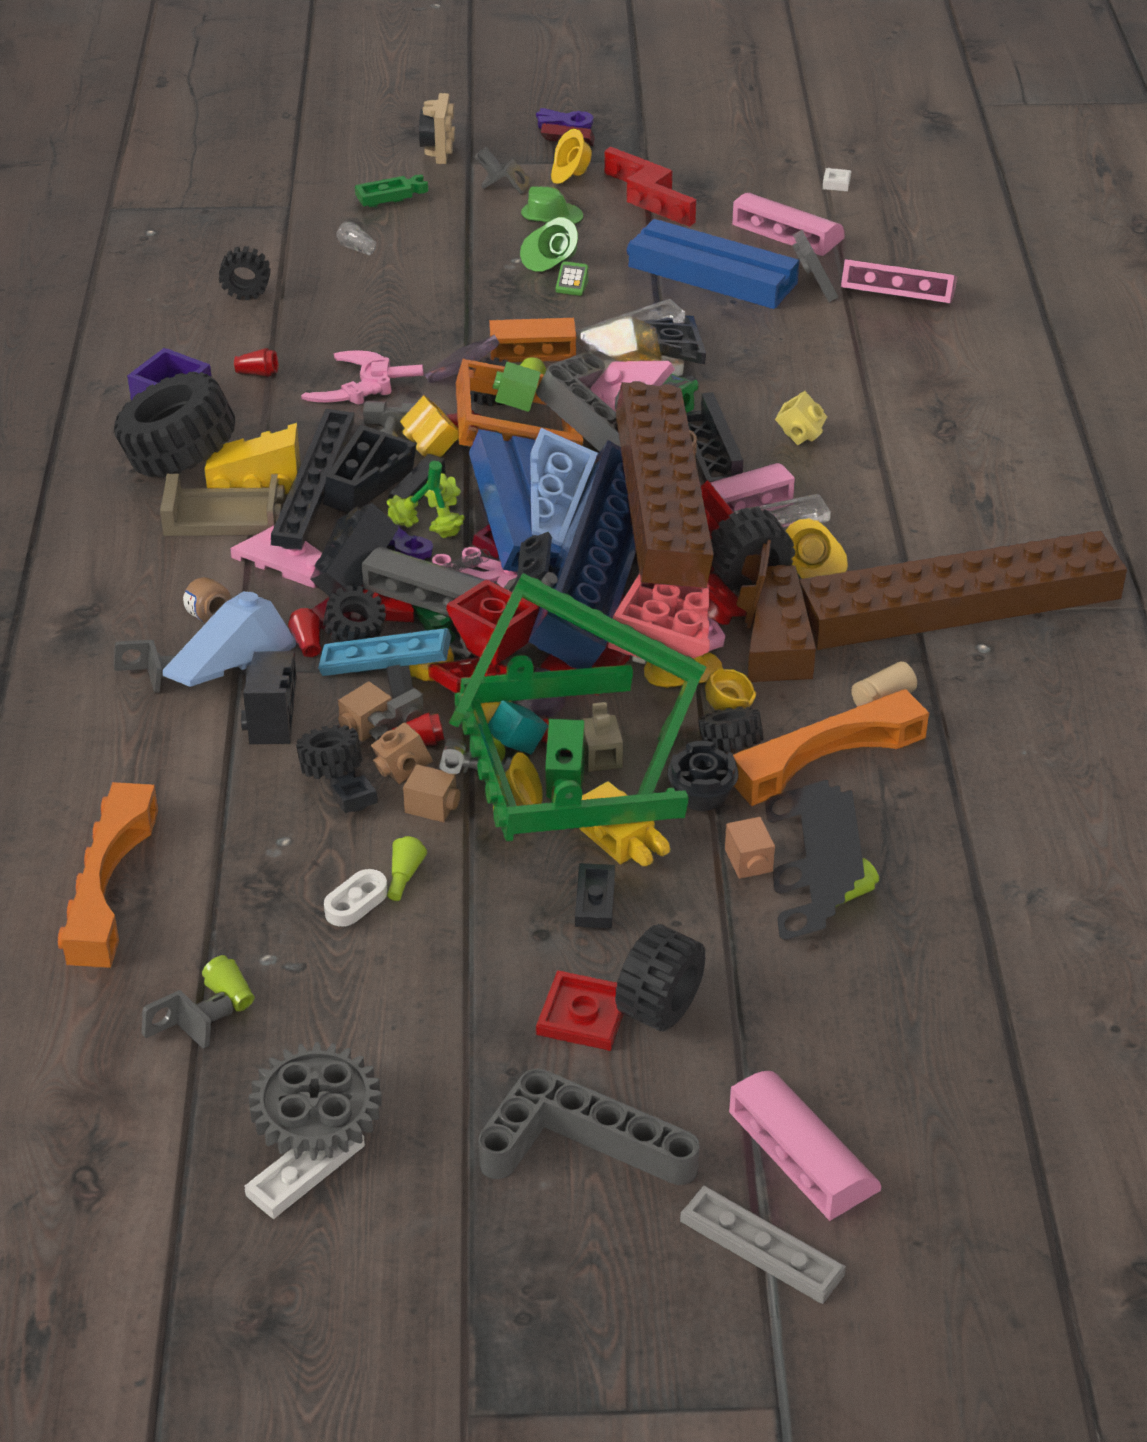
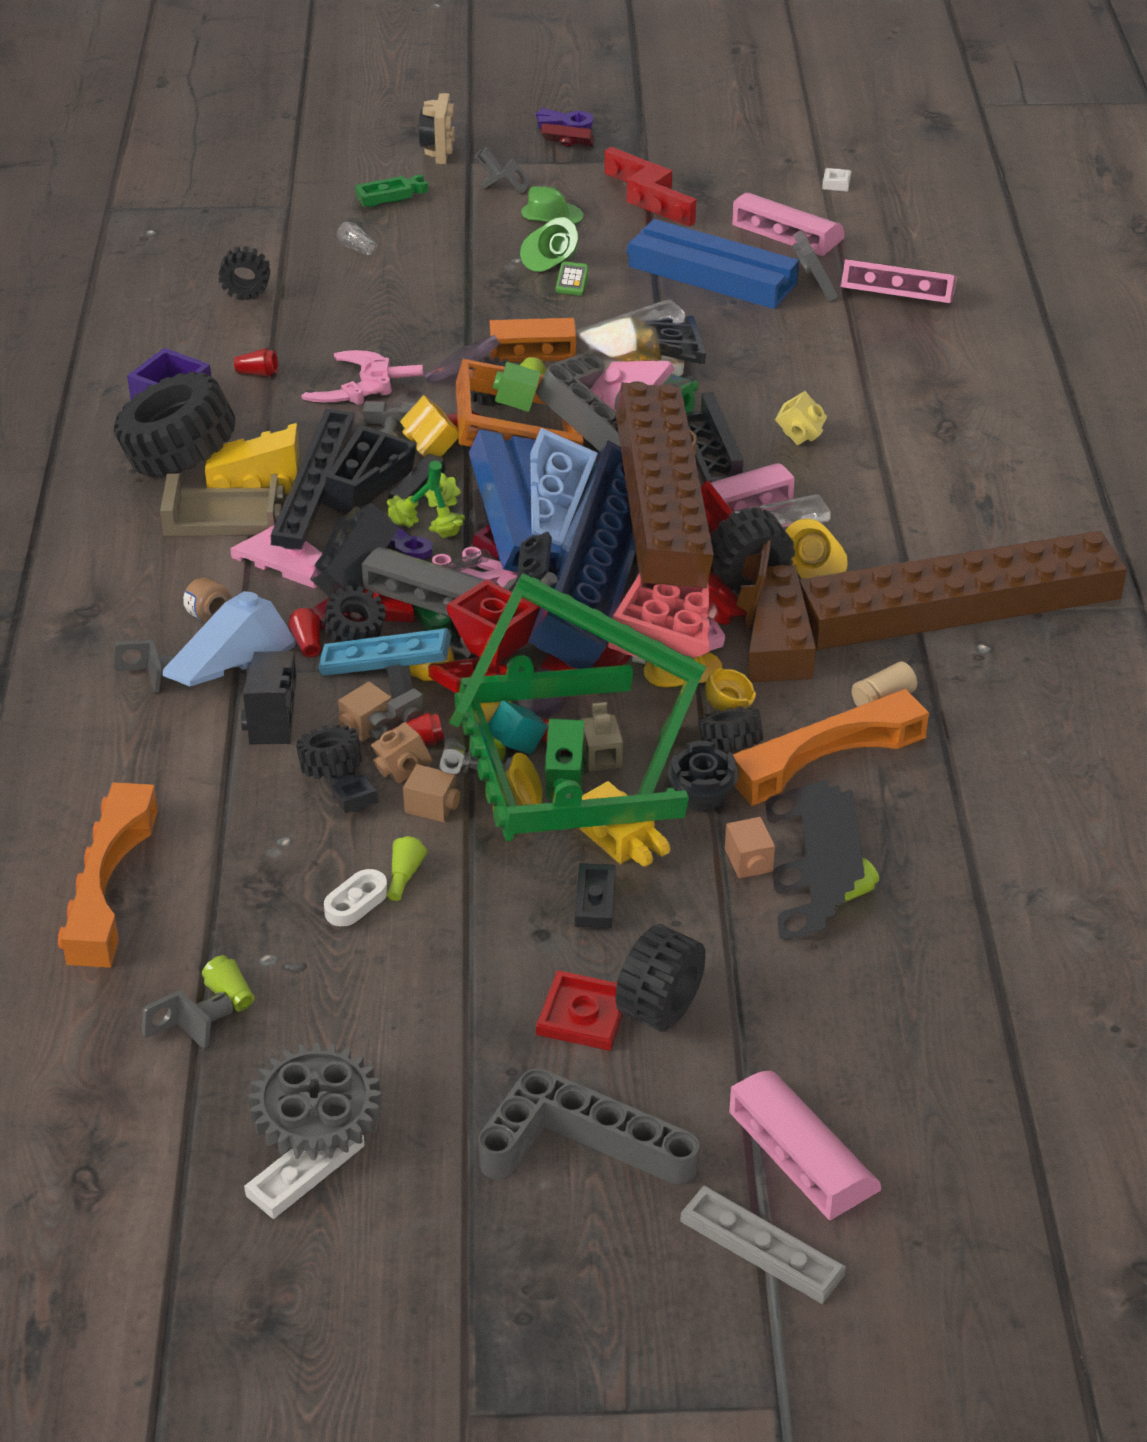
yellow piece [551,129,592,184] -> none

